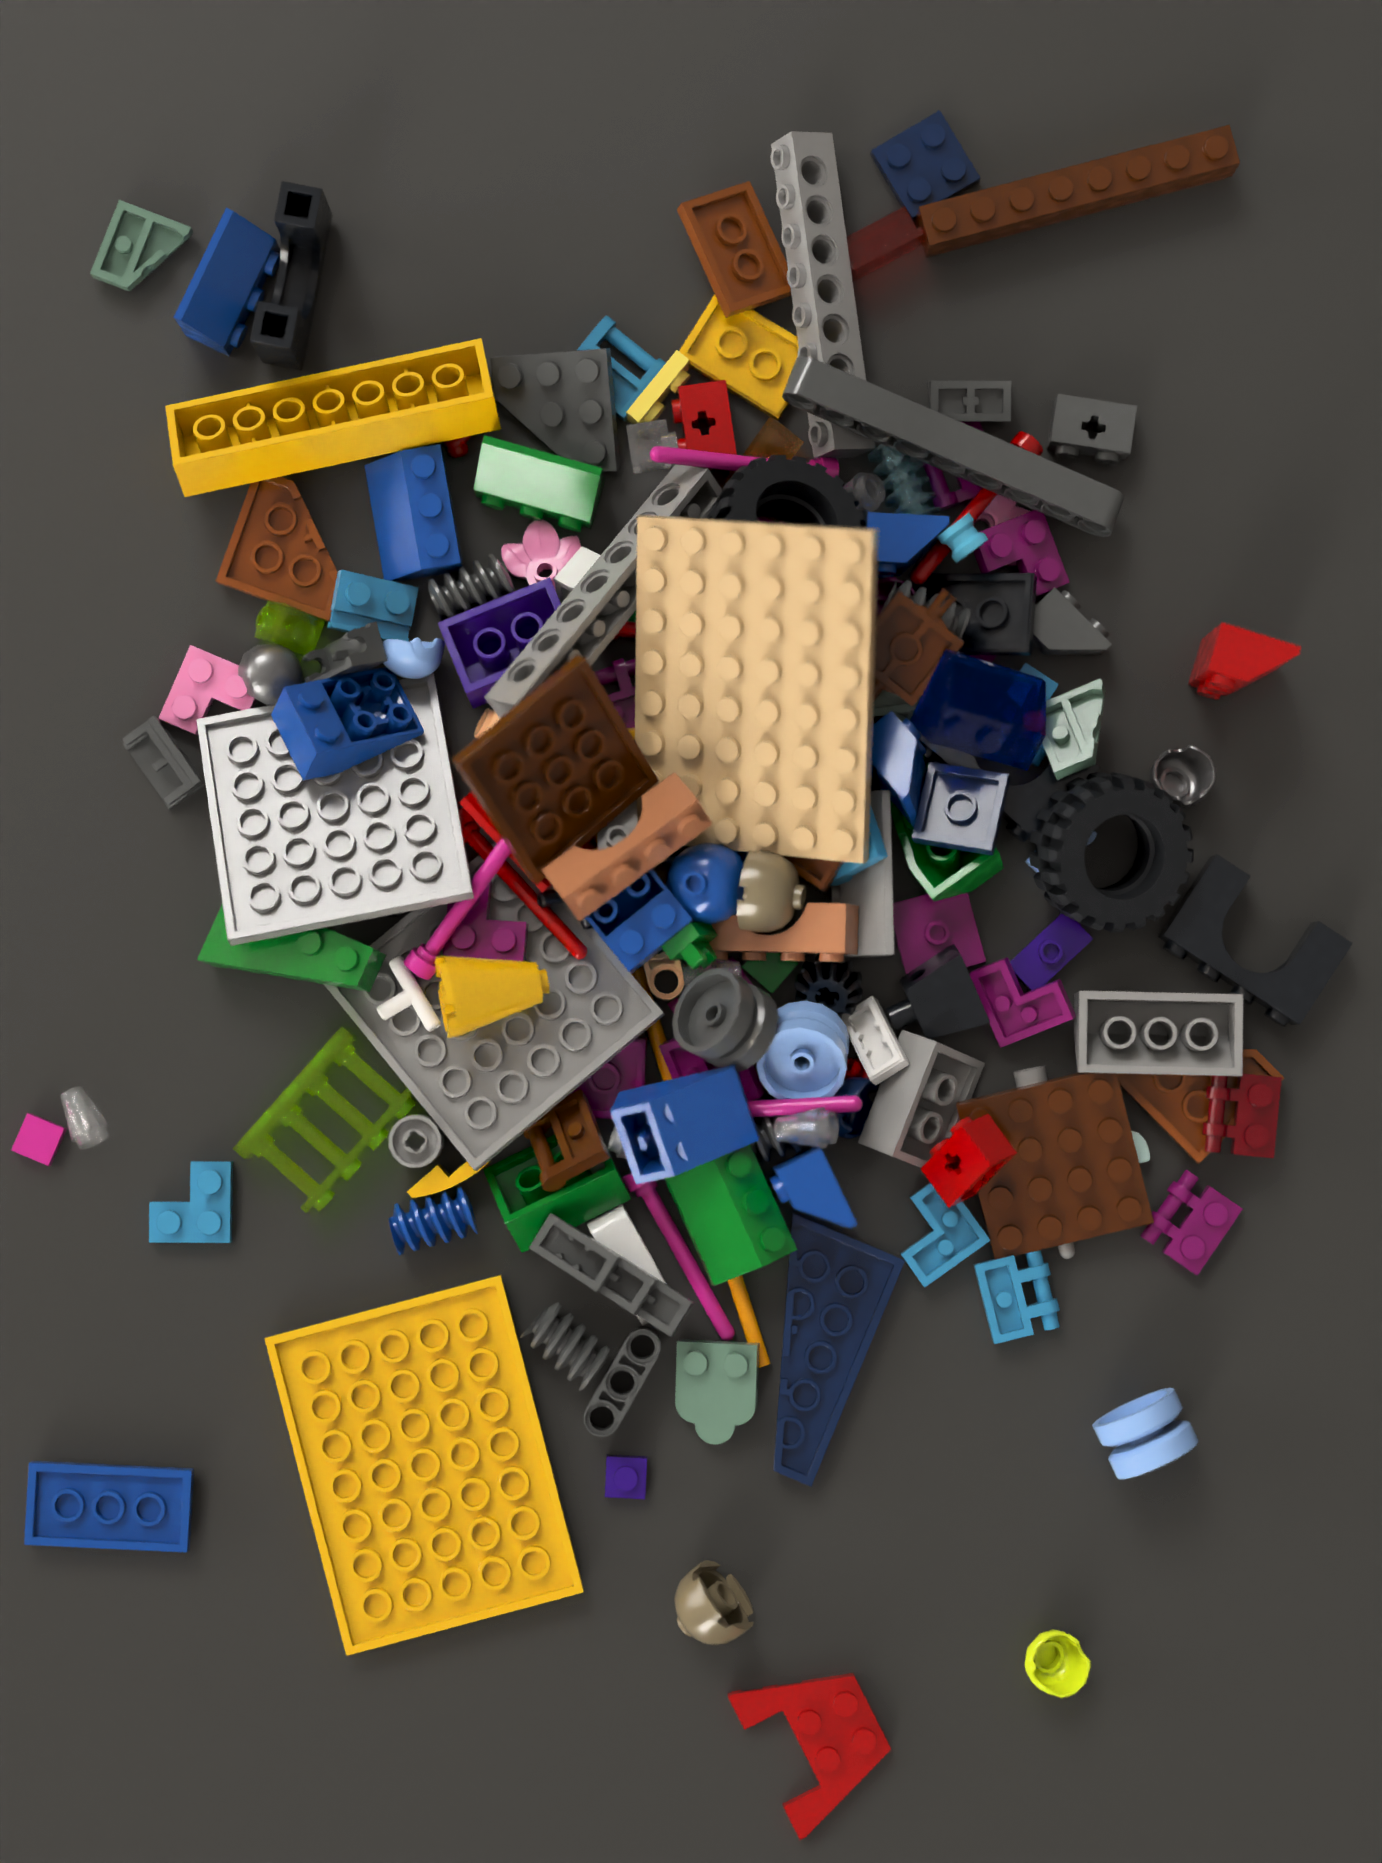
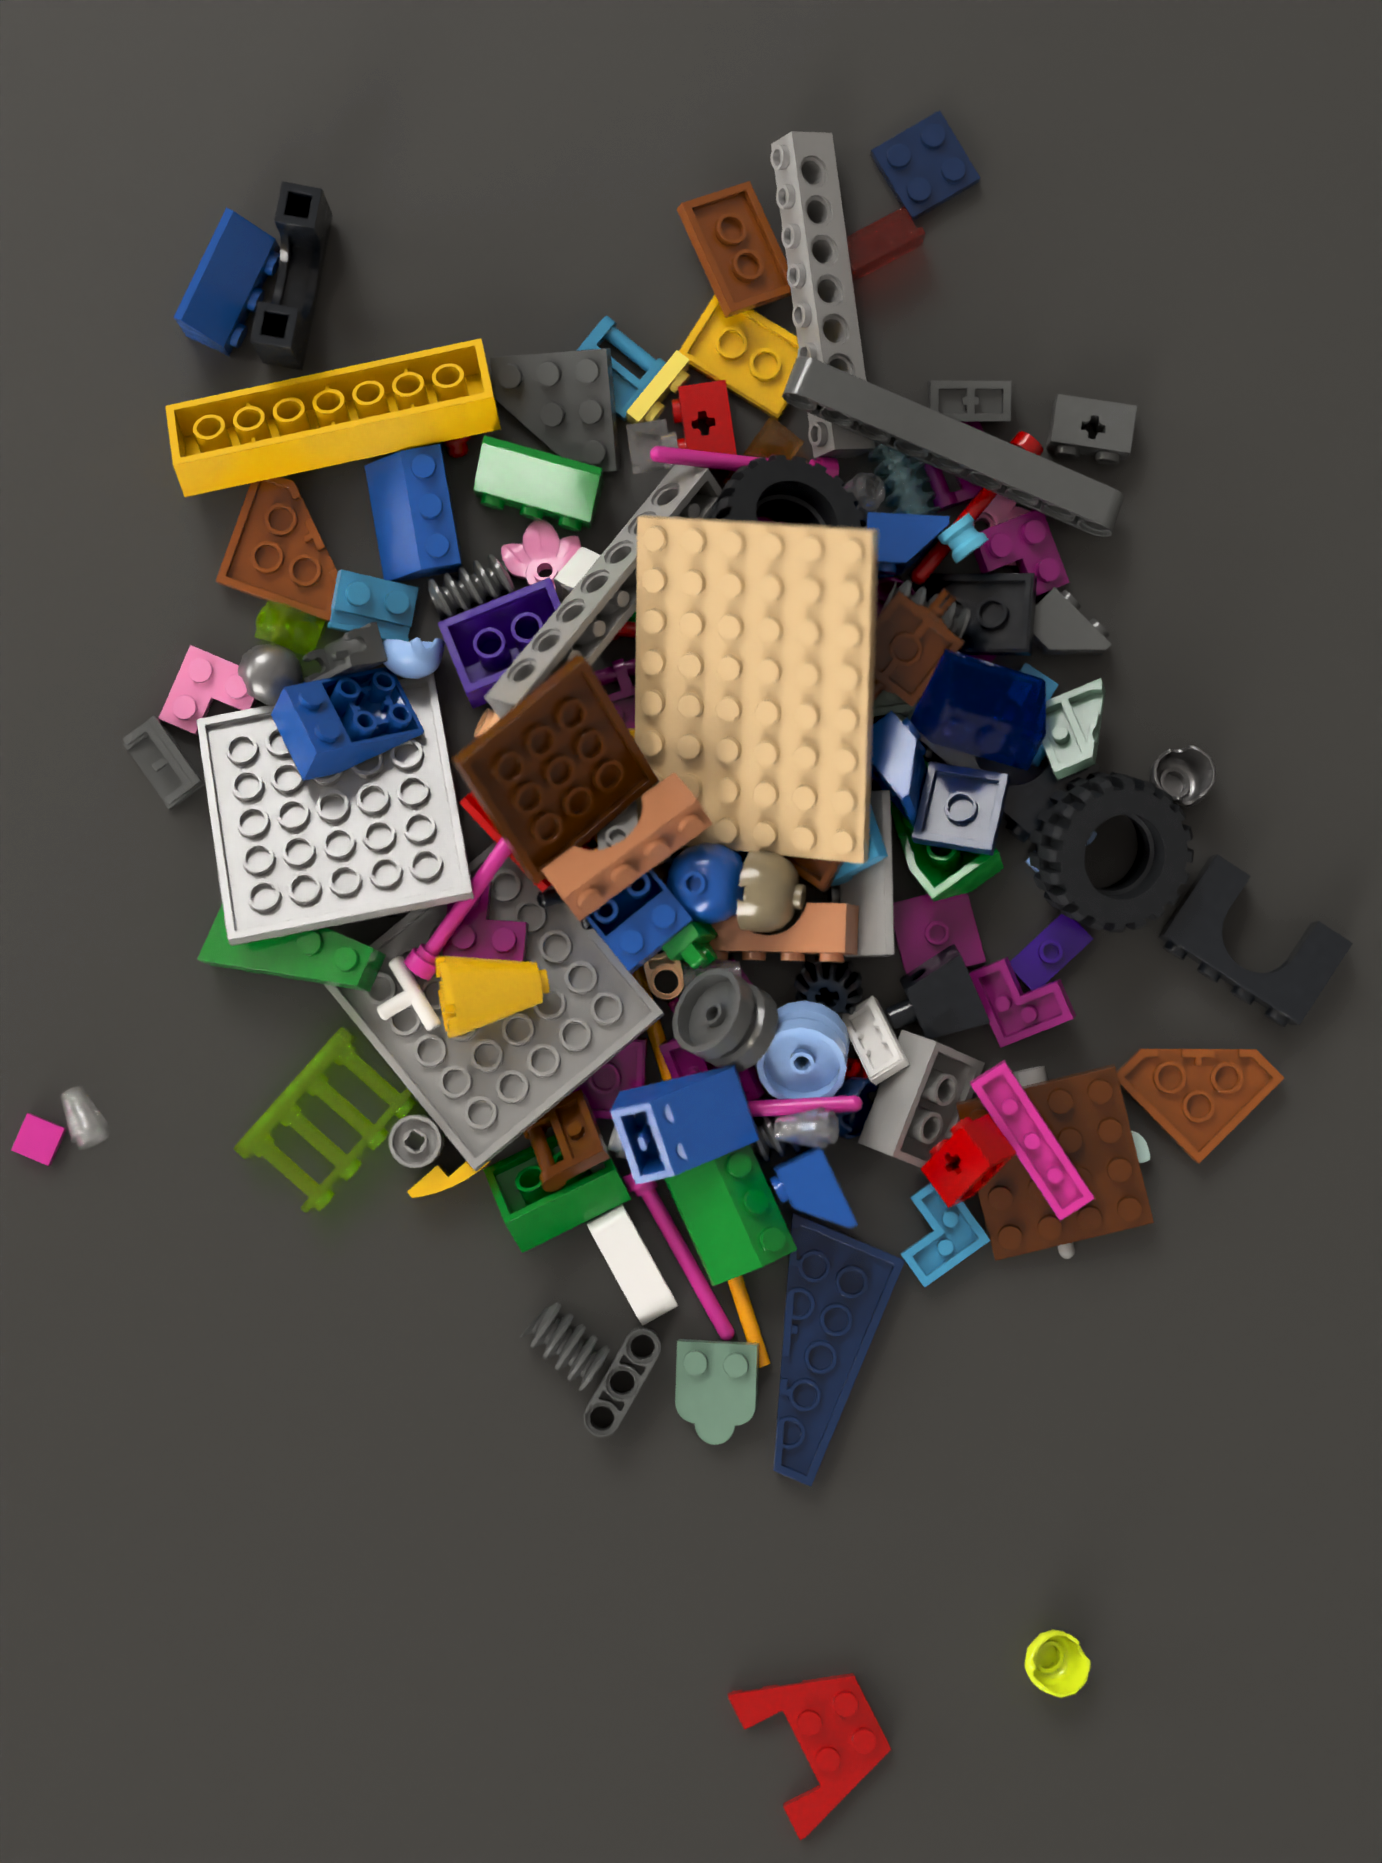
blue plate [24,1461,194,1553] -> none
sand green wing [90,200,193,292] -> none
dark azure plate [149,1161,233,1243] -> none
yellow plate [264,1274,584,1656] -> none
blue piece [389,1186,479,1255] -> none
red piece [459,808,588,959] -> none
dark grey slope [529,1213,695,1337] -> none
dark purple plate [605,1455,647,1499] -> none
dark tan cylinder [675,1560,754,1645] -> none
green tile [741,953,799,994] -> none
reddish brown brick [916,124,1240,258] -> none
dark azure plate [973,1250,1060,1344] -> none
light grey slope [1074,991,1243,1076] -> none
light blue wheel [1092,1387,1199,1479] -> none
magenta plate [1140,1170,1243,1275] -> none
red slope [1188,622,1301,700] -> none
dark red plate [1202,1073,1282,1158] -> none
none -> dark pink plate [970,1060,1095,1220]

